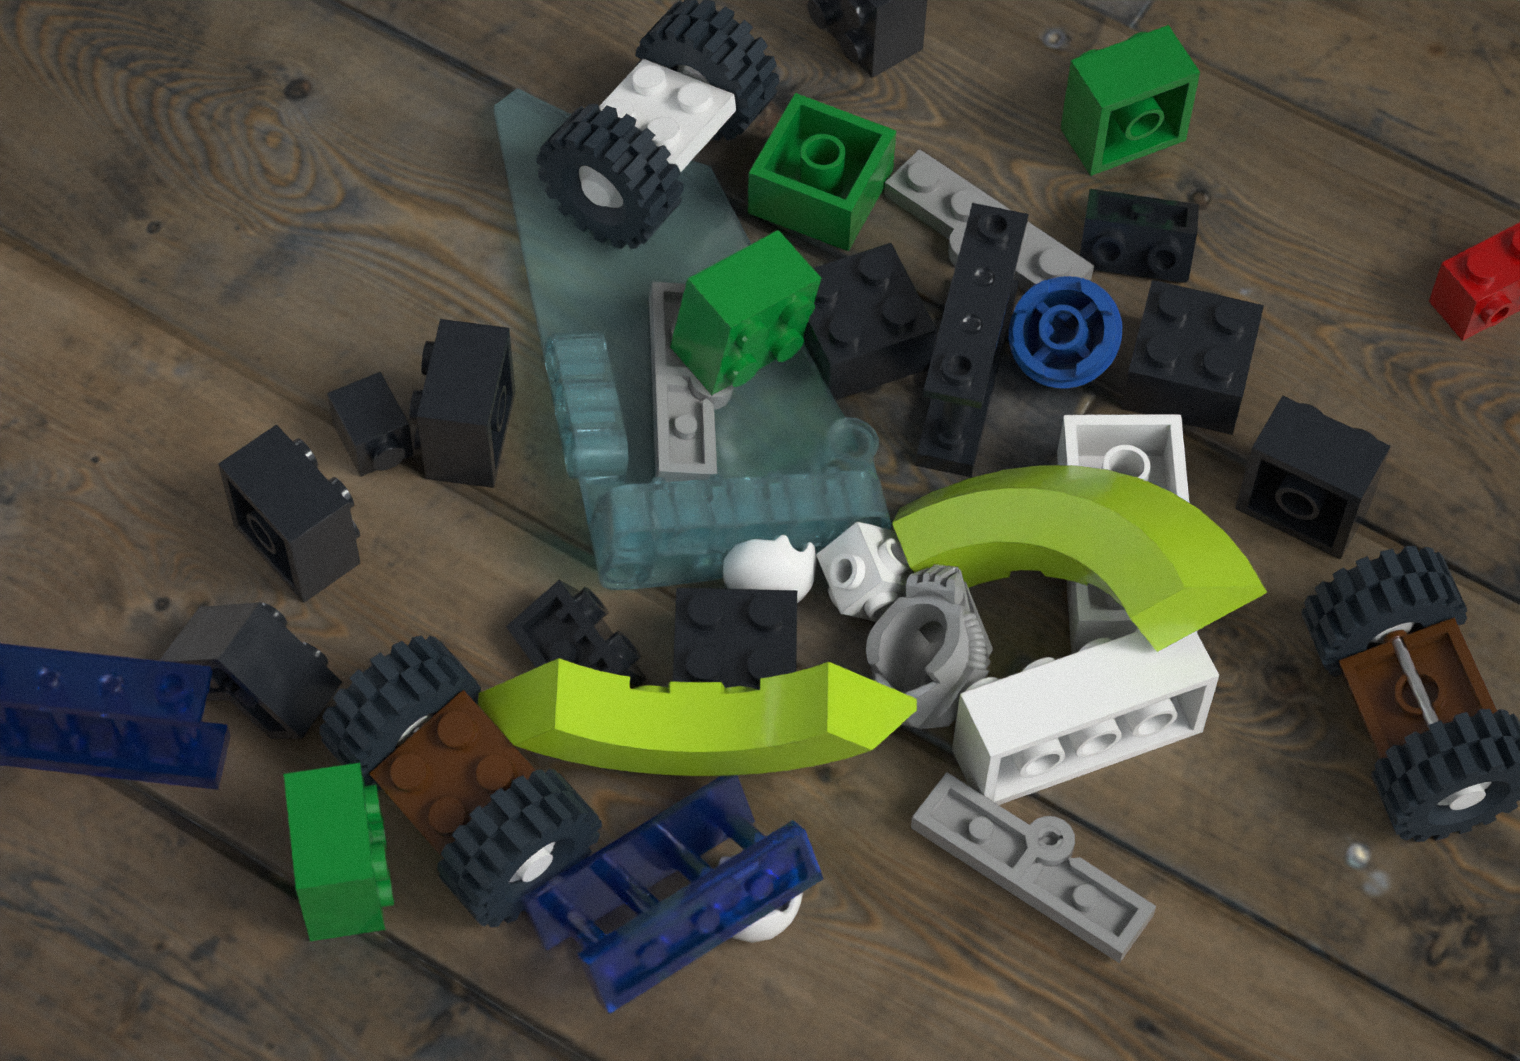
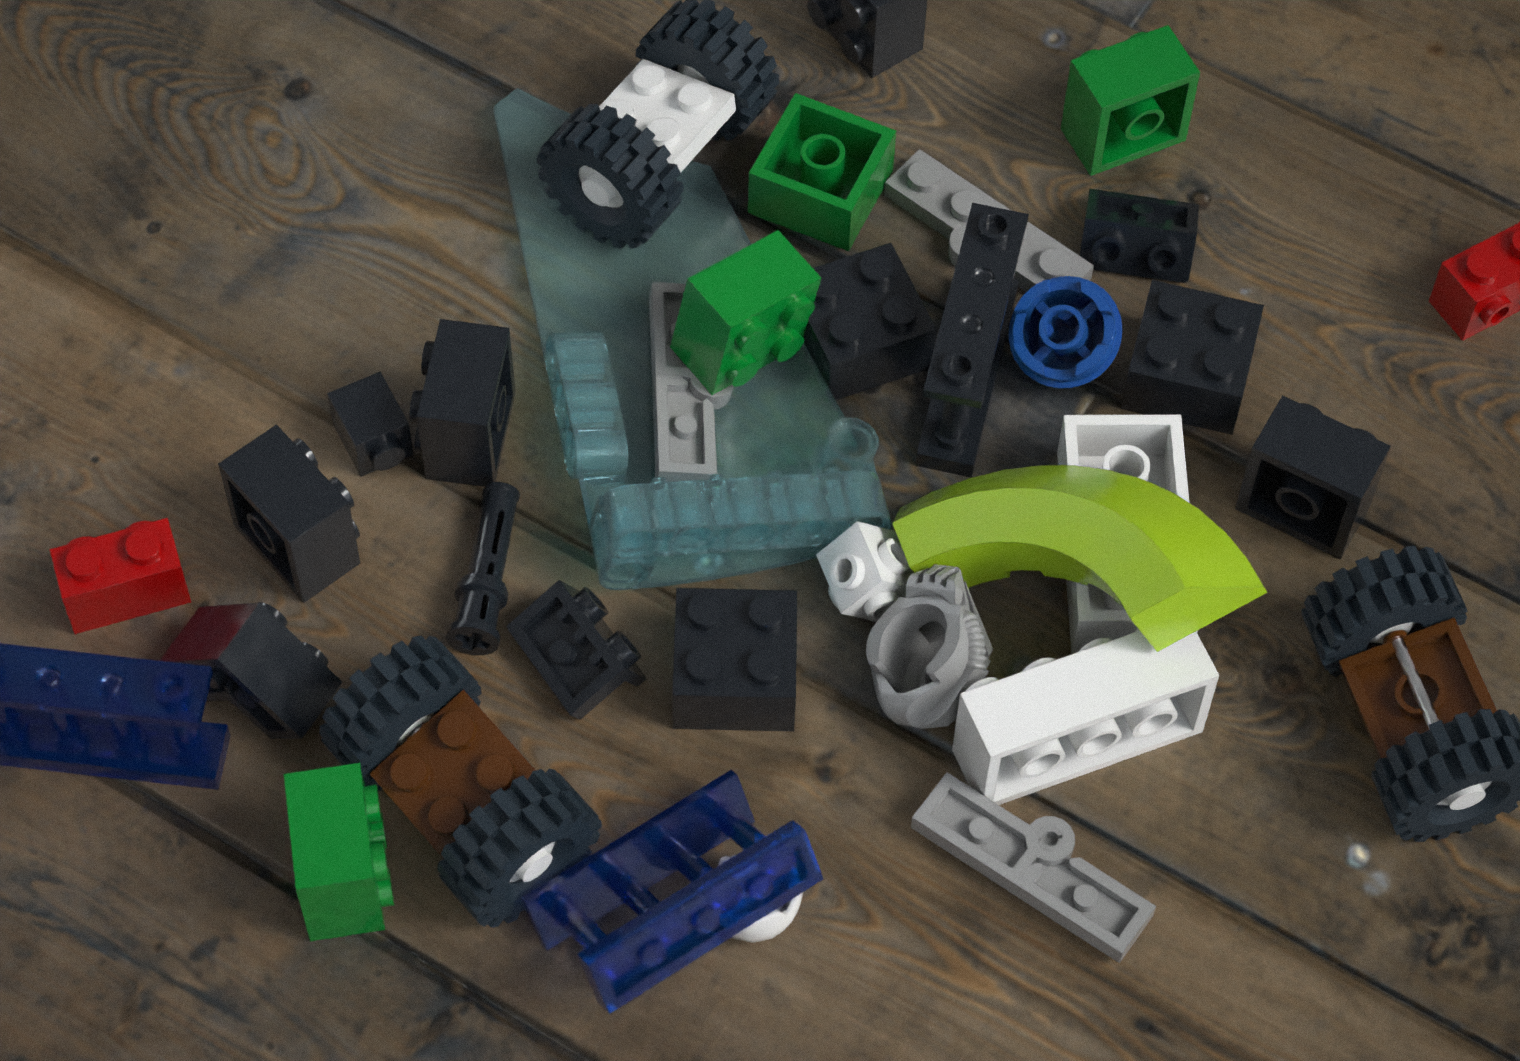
lime brick [478,658,917,776] -> none
white hair [723,535,817,603] -> none
none -> red brick [49,518,192,634]
none -> black pin [446,482,520,655]

